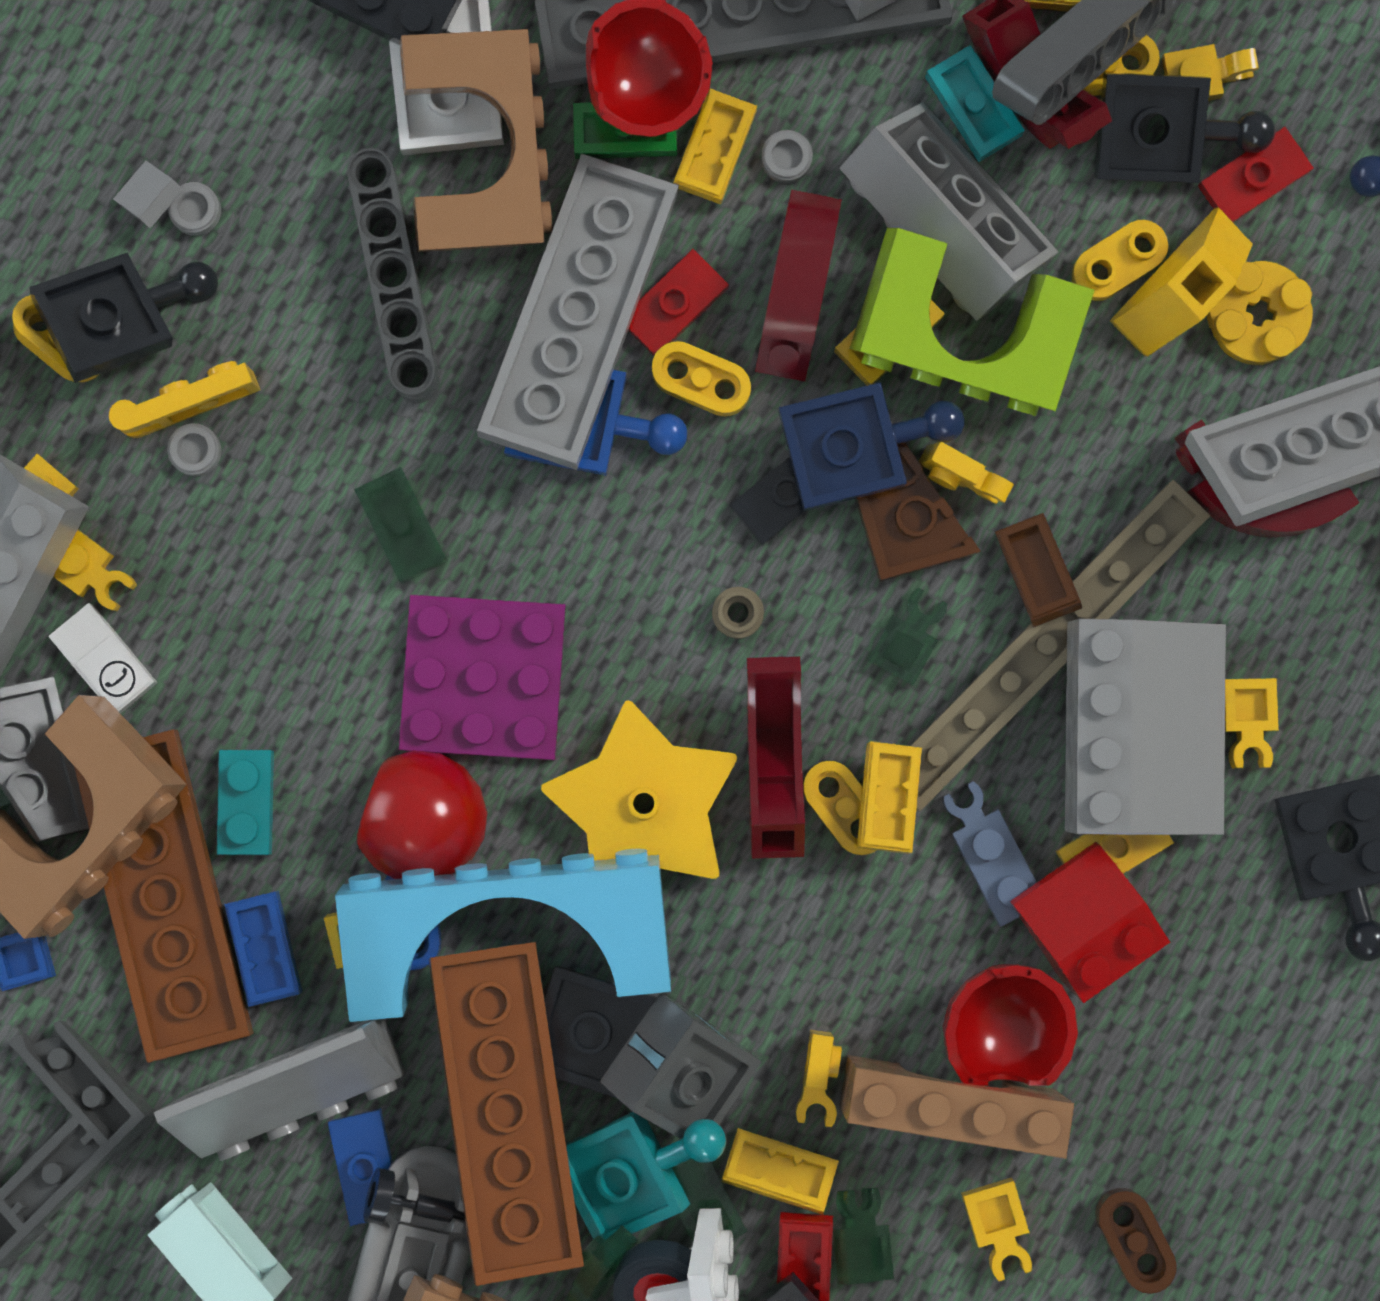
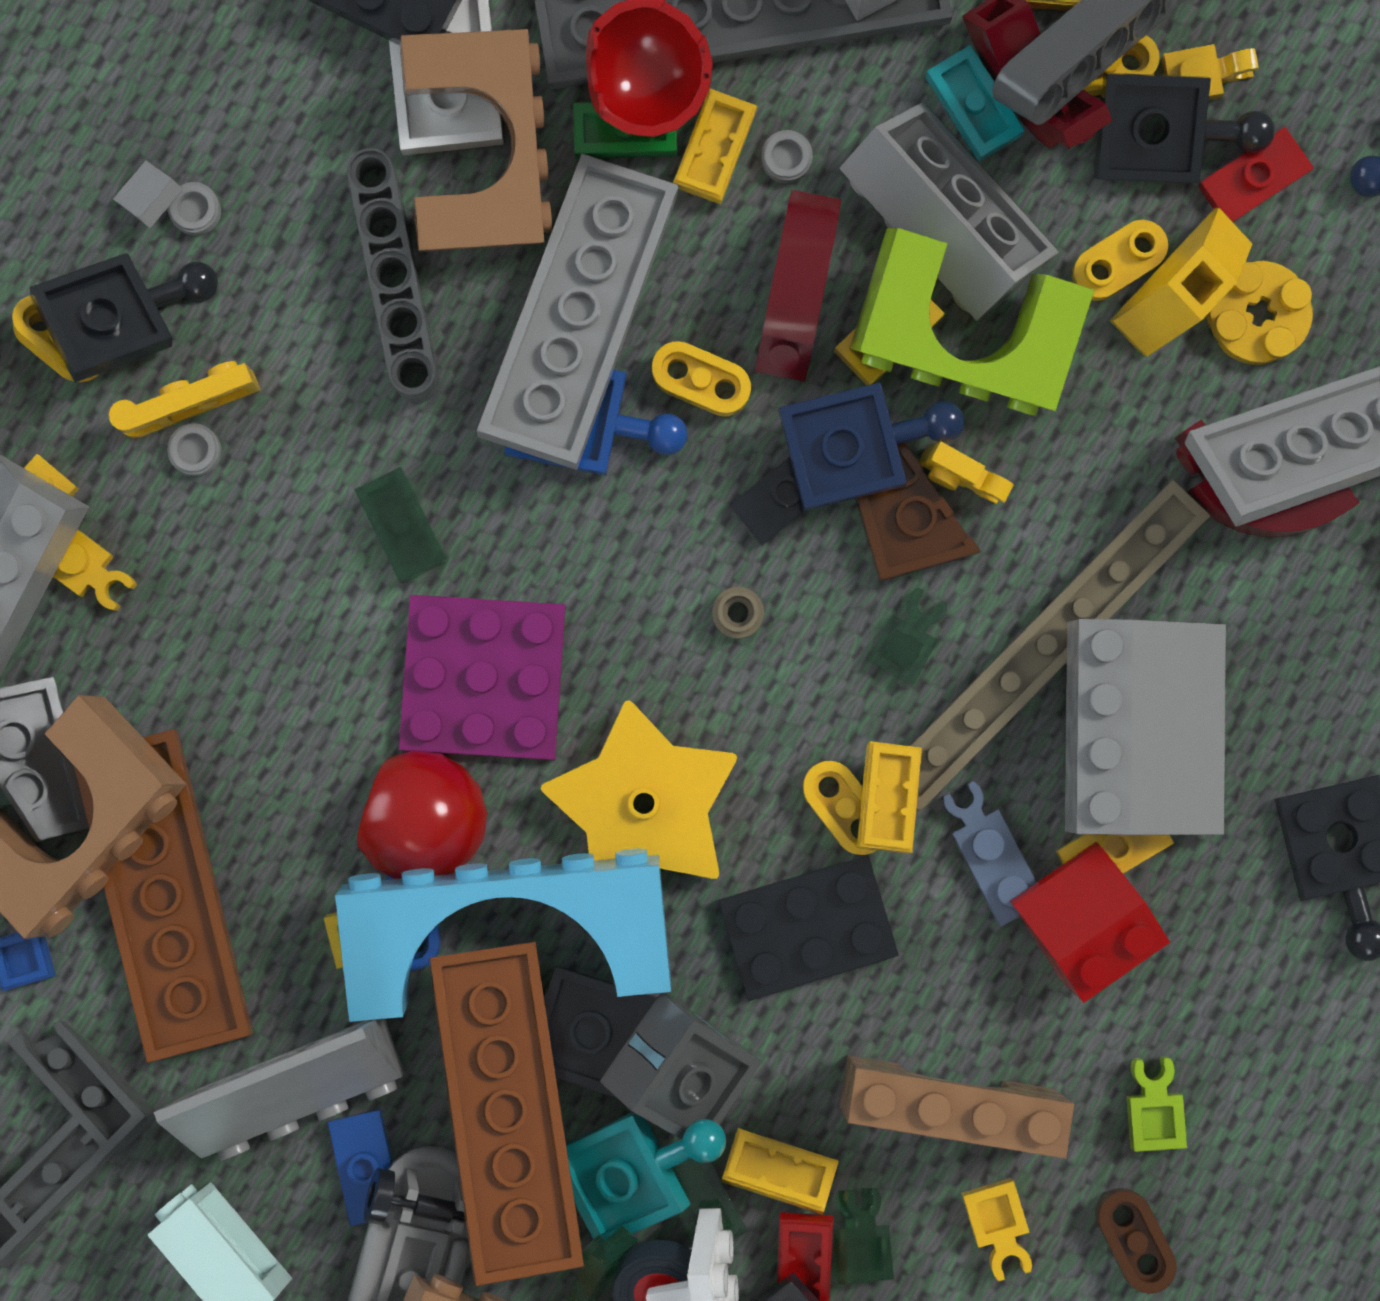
white tile [48,603,157,714] -> none
teal plate [217,750,274,855] -> none
blue plate [224,891,303,1007] -> none
red plate [628,249,729,356] -> none
dark red arch [747,656,805,859] -> none
yellow plate [795,1029,842,1127] -> none
red cylinder [942,964,1078,1086] -> none
reddish brown tile [995,513,1082,627] -> none
yellow plate [1225,678,1279,769] -> none
none -> black plate [718,855,899,1001]
none -> lime plate [1126,1056,1187,1152]

